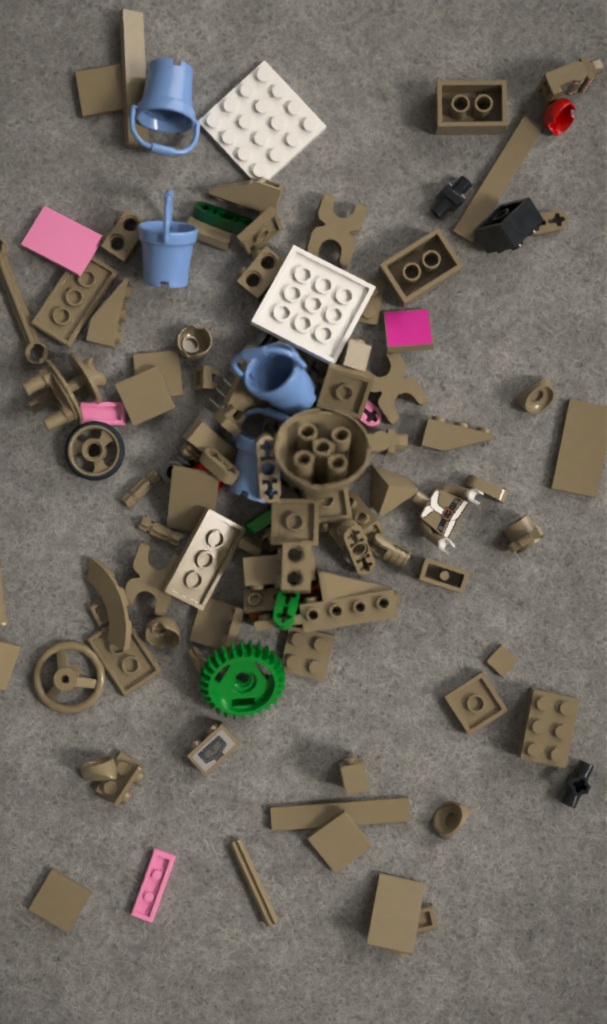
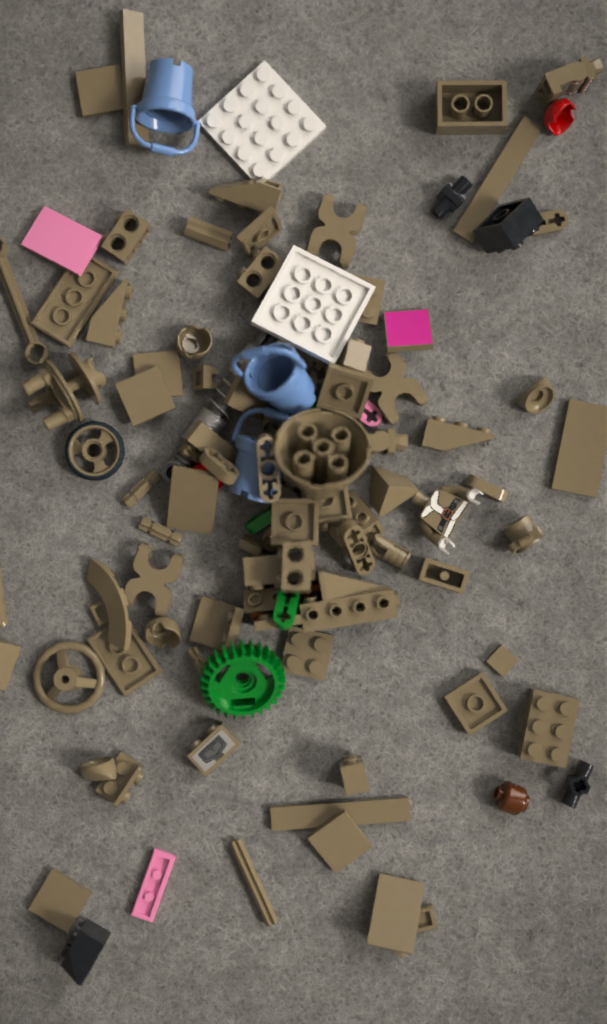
bright pink tile [80,402,126,425] -> none
medium blue piece [137,189,198,288] -> none
plate [162,507,246,611] -> none
dark green beam [192,202,254,235] -> none
dark tan tile [213,404,246,437] -> none
dark tan brick [379,228,464,308] -> none
dark tan piece [433,801,471,840] -> none
none -> black slope [61,919,111,986]
none -> reddish brown head [493,781,530,815]

